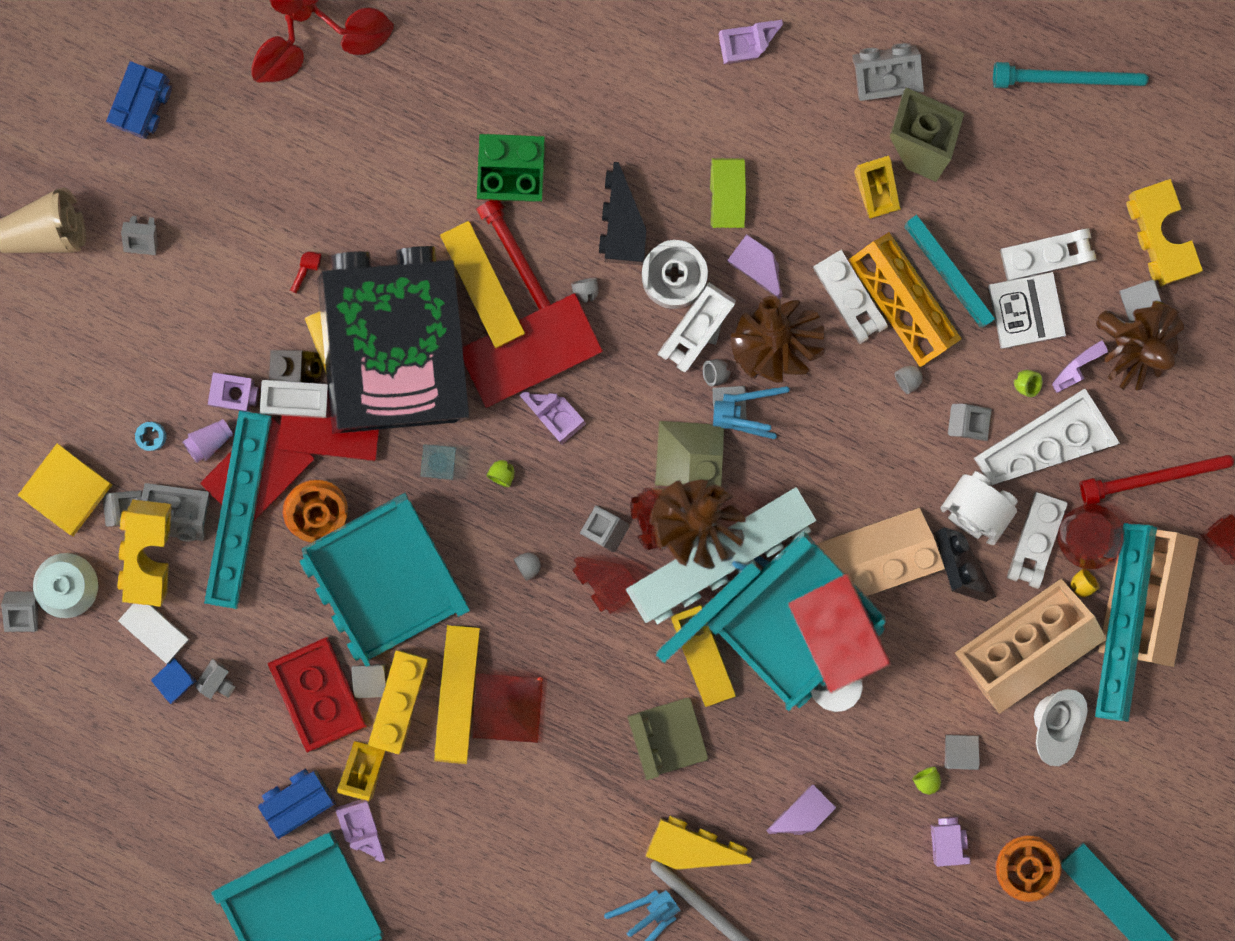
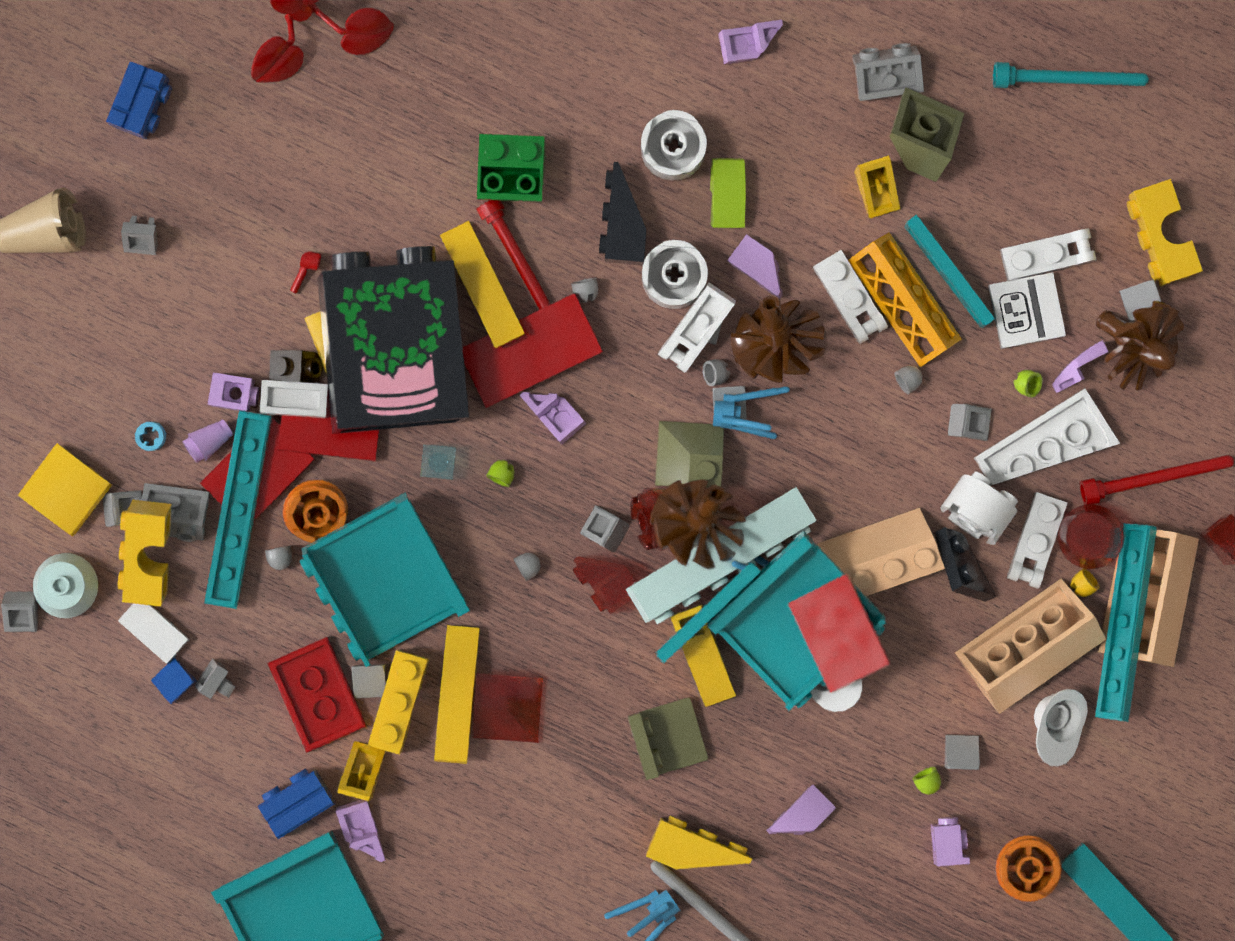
none -> light grey hinge [265,546,292,570]
none -> white brick [641,110,707,181]

